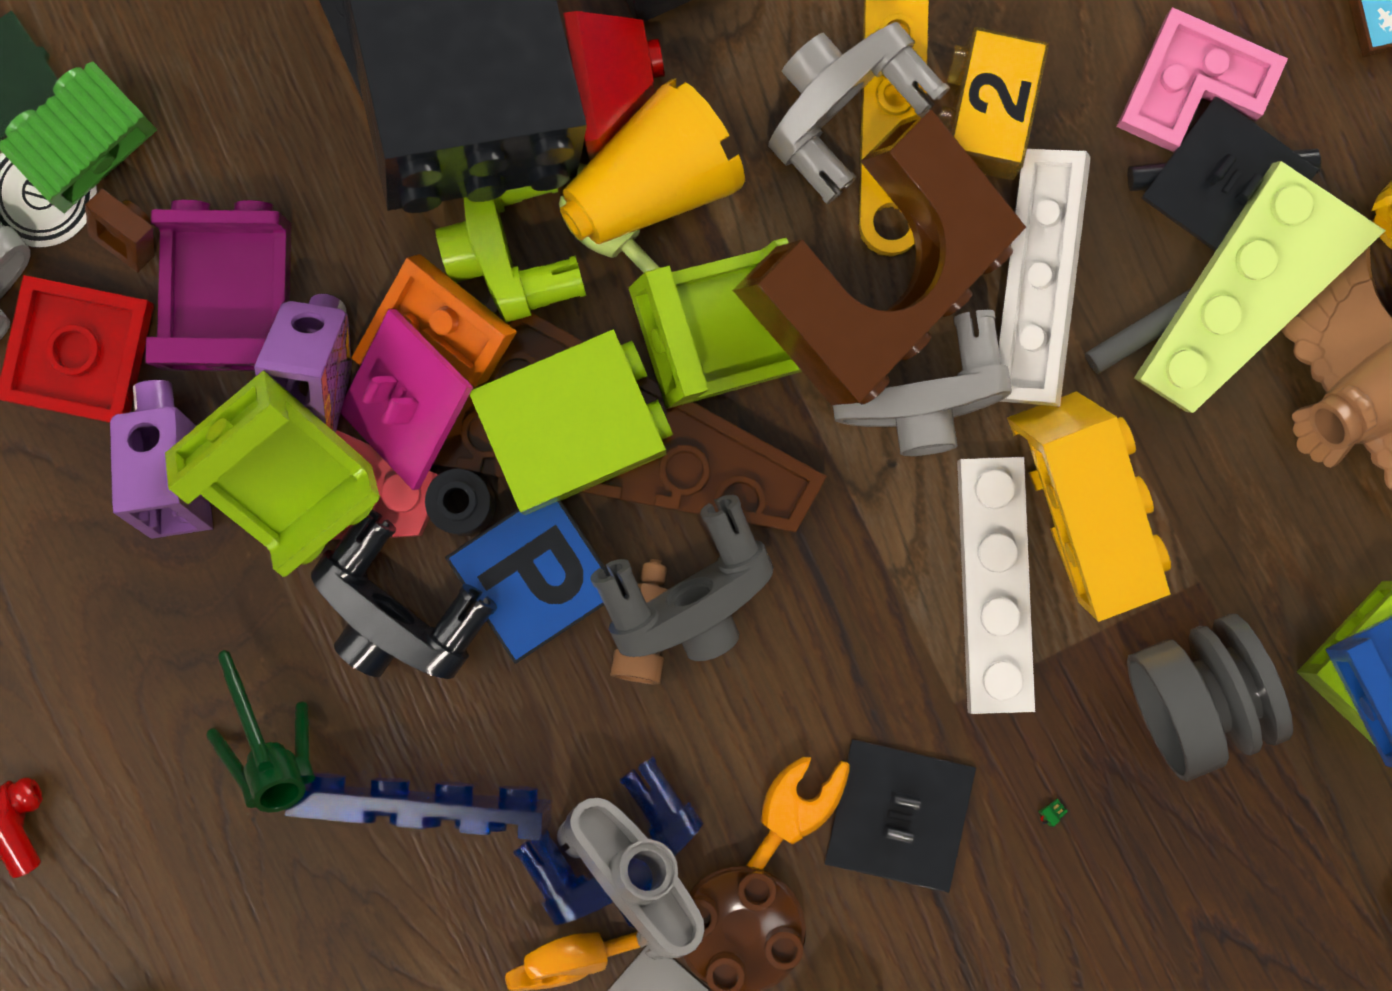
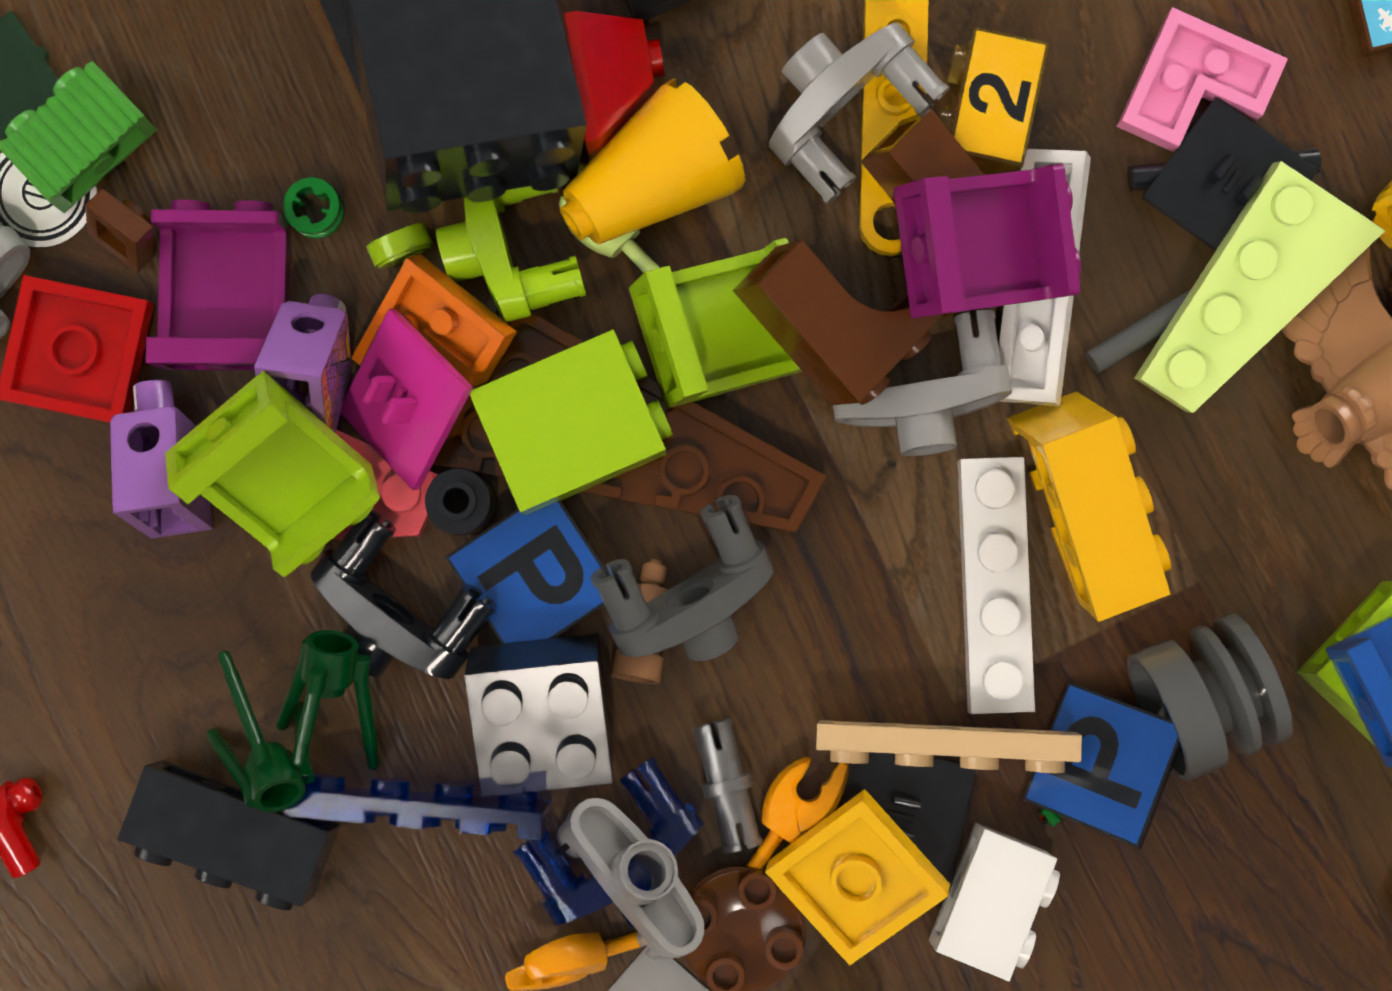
none -> black brick [117,760,340,910]
none -> dark green plant [276,630,380,770]
none -> green bush [283,177,345,239]
none -> lime tile [366,222,433,269]
none -> brick [464,633,613,797]
none -> flat silver pin [692,718,763,854]
none -> yellow plate [765,789,950,966]
none -> tan plate [816,720,1082,773]
none -> magenta panel [893,163,1081,319]
none -> white brick [928,822,1060,982]
none -> blue piece [1022,682,1181,849]

